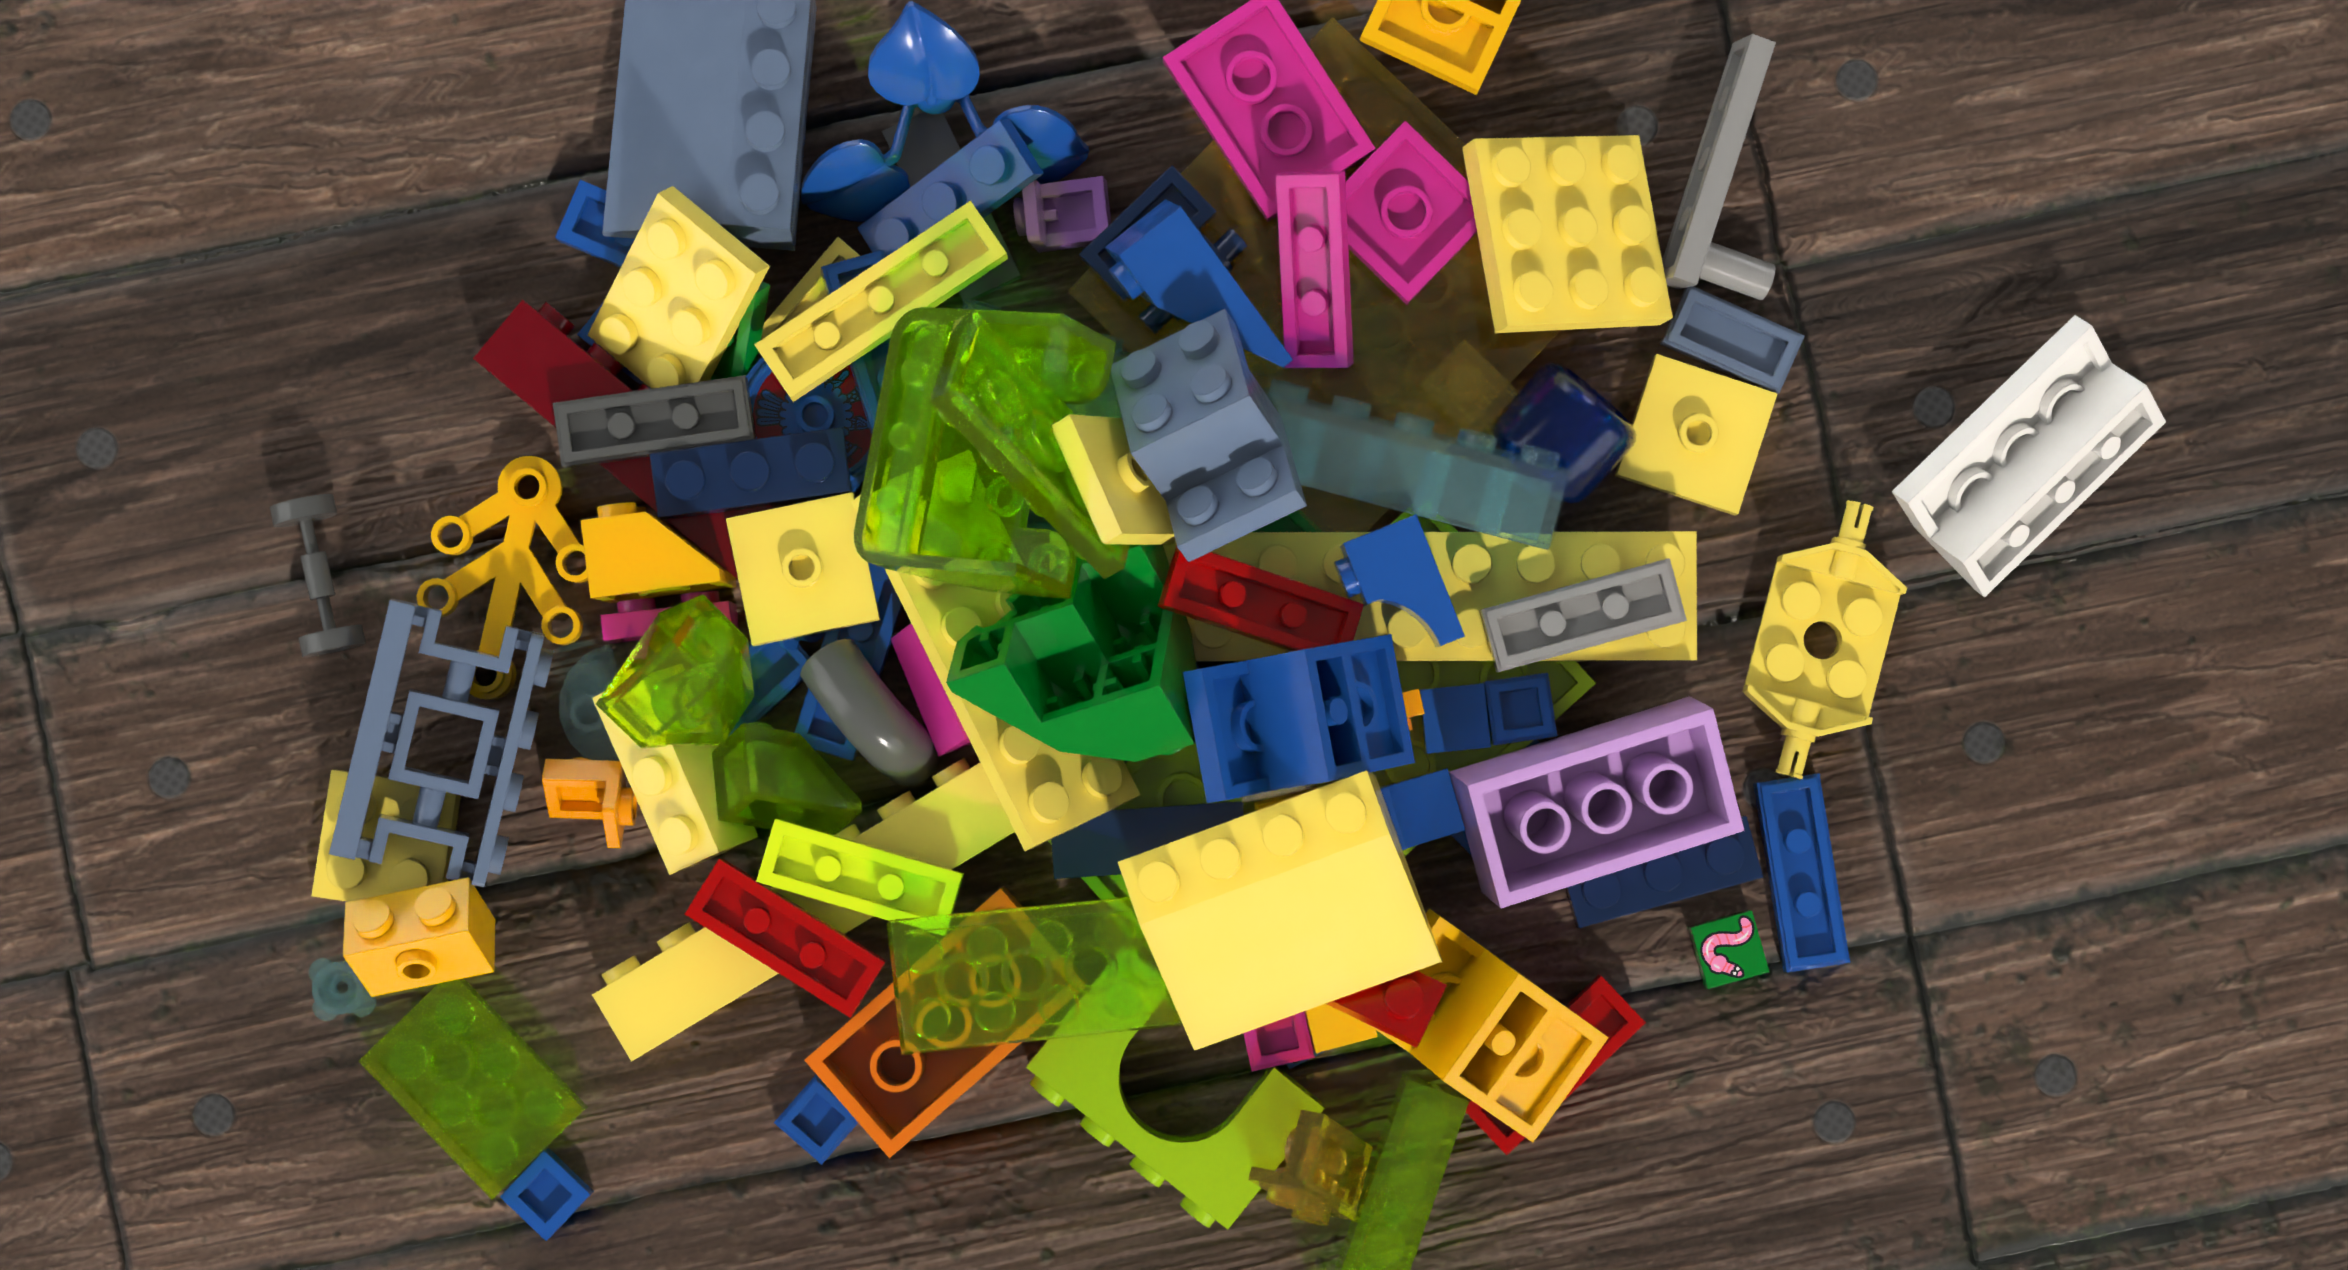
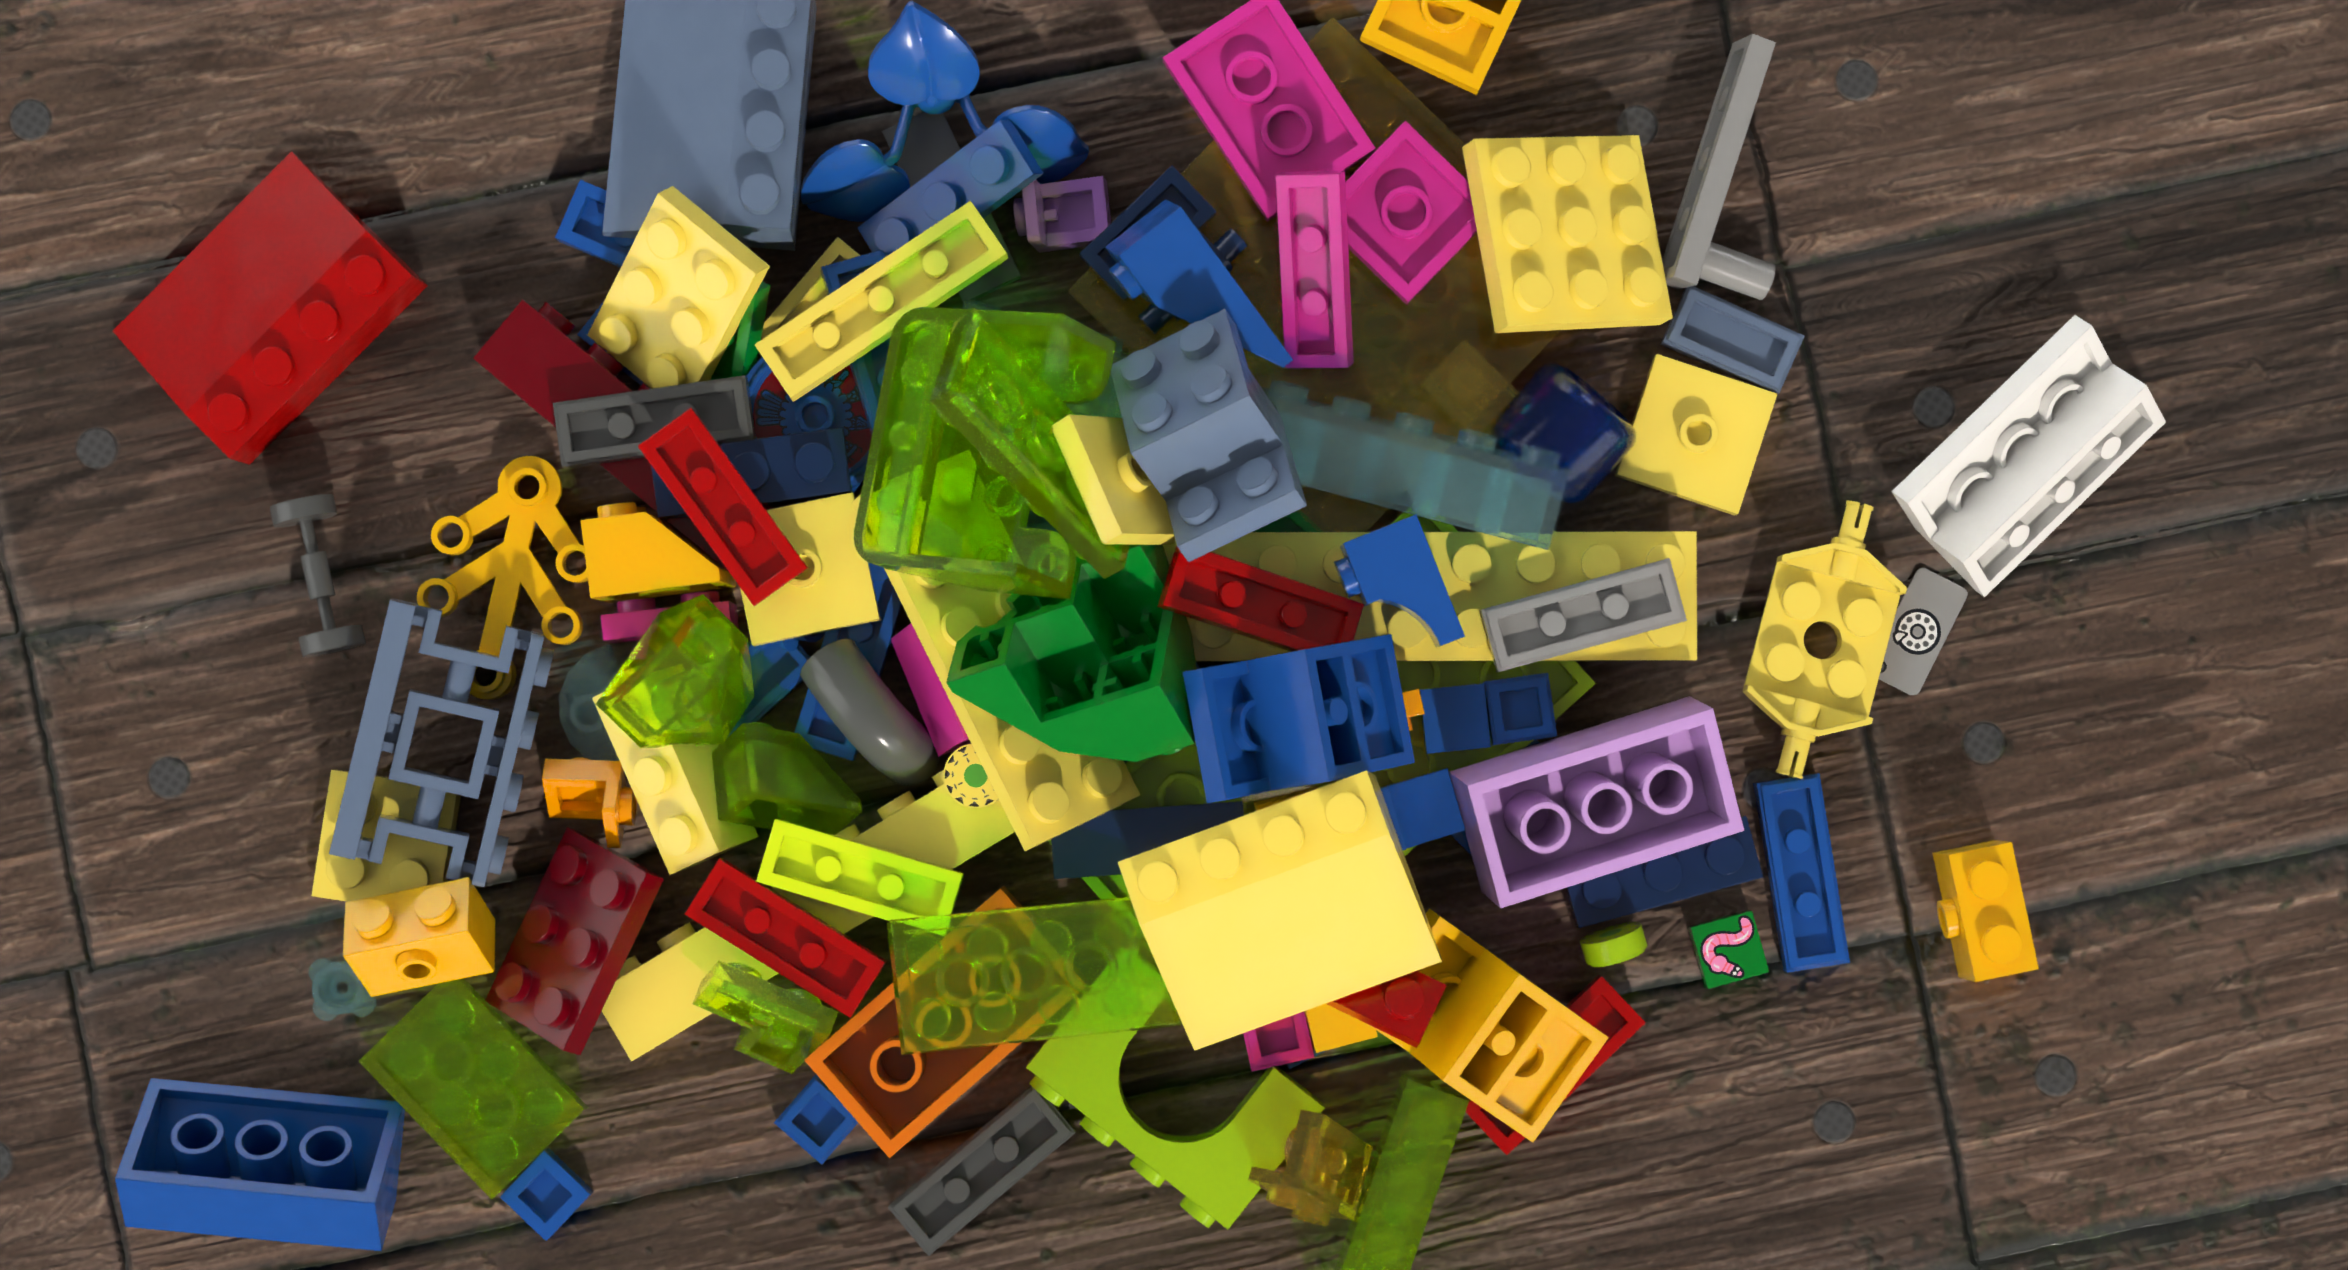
none -> red slope [113,151,428,465]
none -> blue slope [115,1078,405,1251]
none -> dark red plate [485,827,664,1055]
none -> red plate [638,408,808,606]
none -> clear neon green plate [692,960,838,1074]
none -> dark grey tile [888,1086,1076,1256]
none -> light yellow tile [943,744,999,808]
none -> lime tile [1580,922,1648,967]
none -> light grey sticker [1879,568,1968,695]
none -> yellow brick [1932,840,2039,982]

